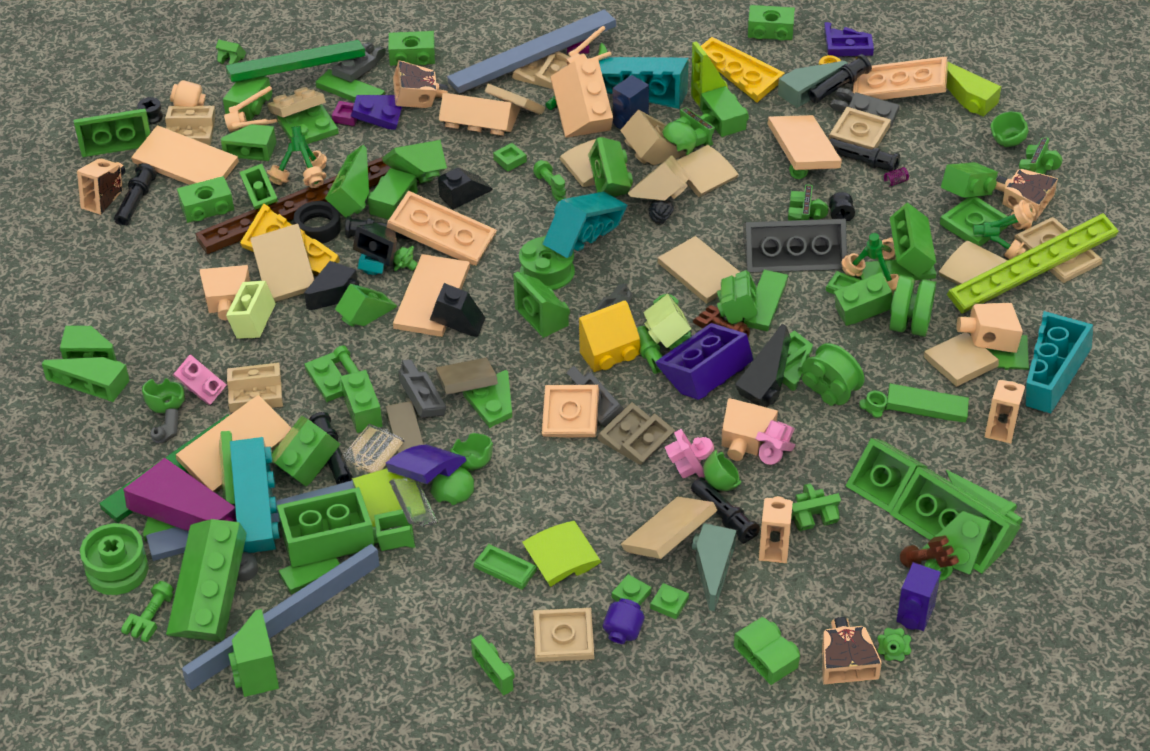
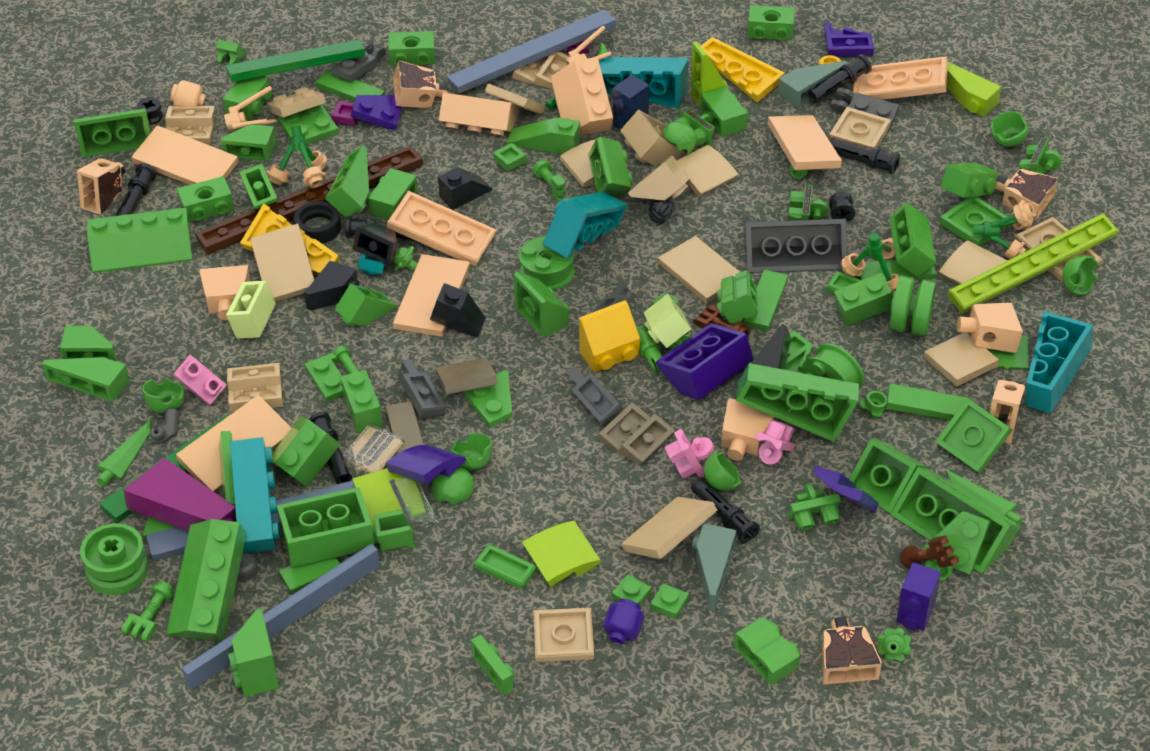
bright green slope [382,140,447,184] -> none
light nougat tile [542,385,599,438] -> none
light nougat torso [759,496,793,563] -> none
magenta piece [884,167,909,187] -> none
none -> bright green slope [87,207,193,273]
none -> bright green bar [97,419,151,486]
none -> bright green slope [506,117,580,154]
none -> bright green wedge [736,363,859,442]
none -> dark purple slope [813,466,879,513]
none -> bright green plate [935,398,1013,474]
none -> bright green hair [1062,256,1099,295]

